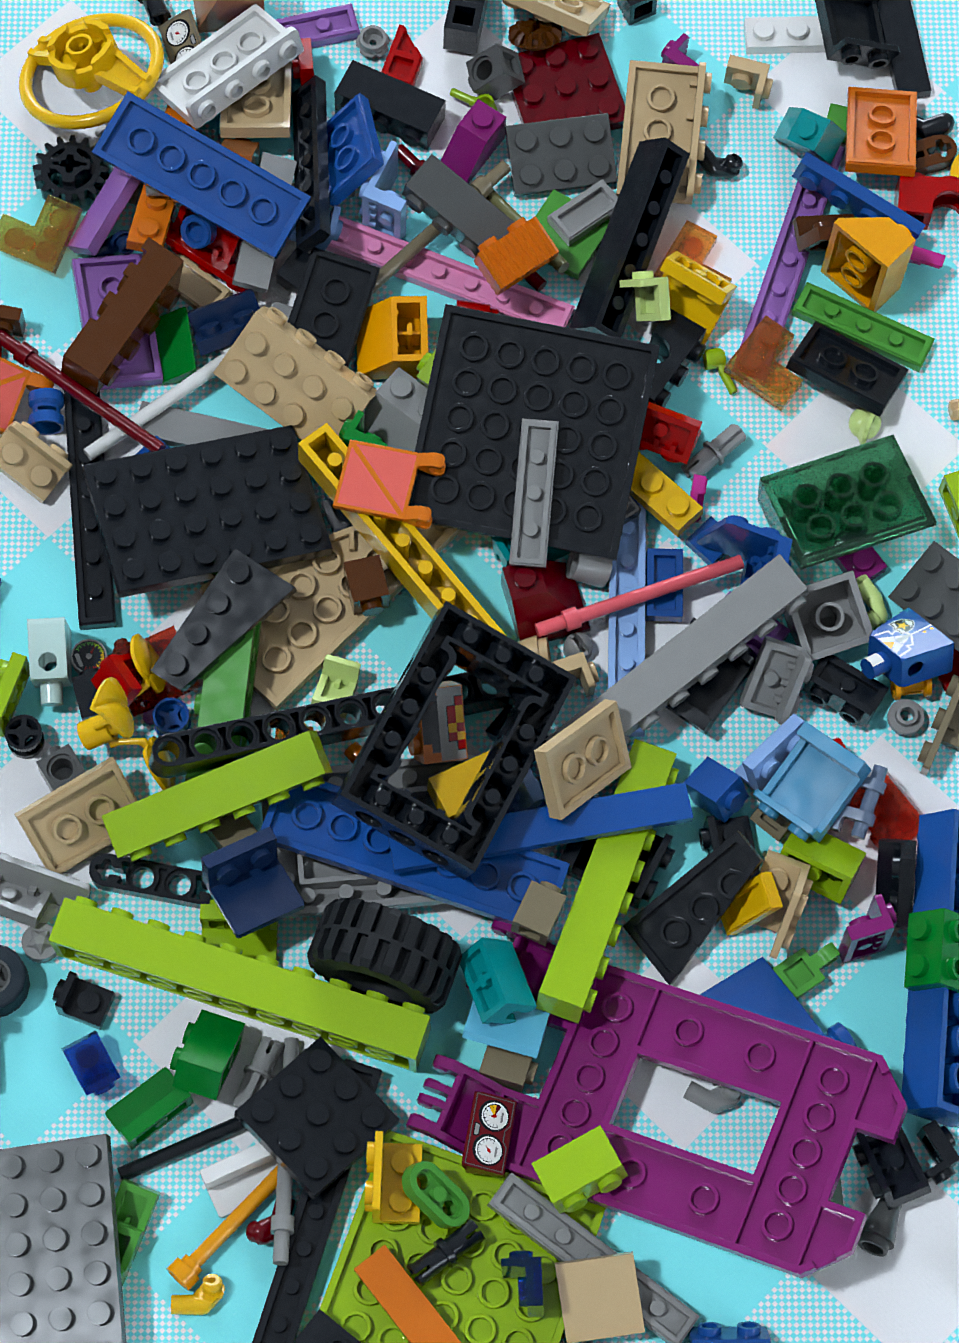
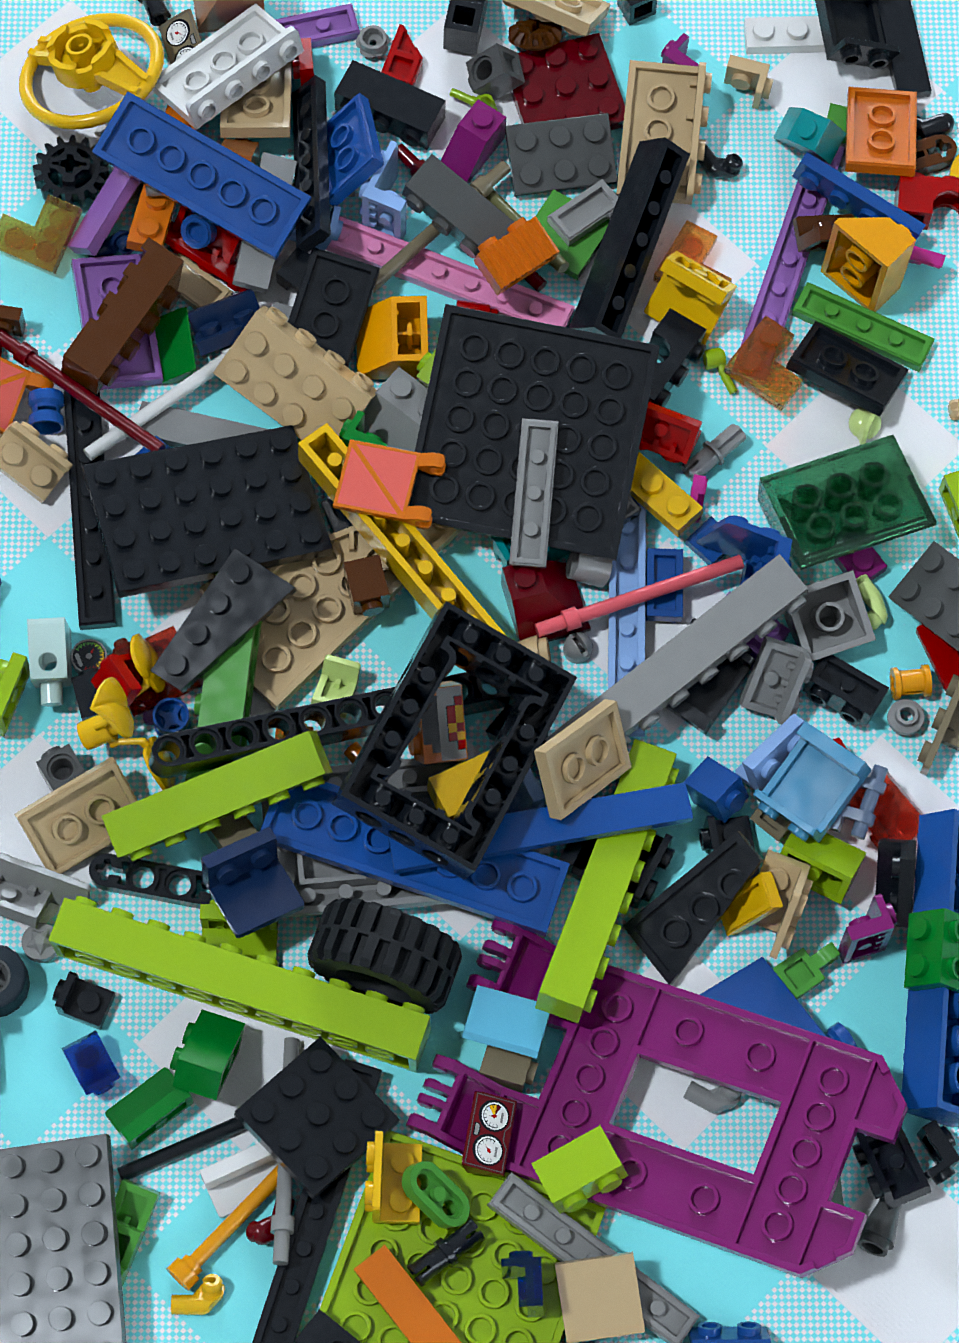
black wheel [5,714,45,759] -> none
light grey axle [233,1036,284,1108] -> none
teal hinge [460,937,537,1024] -> none
dark tan brick [511,880,567,947] -> none
tan bracket [552,652,599,697] -> none
yellowish green bracket [619,271,671,321] -> none
blue torso [860,608,954,687] -> none

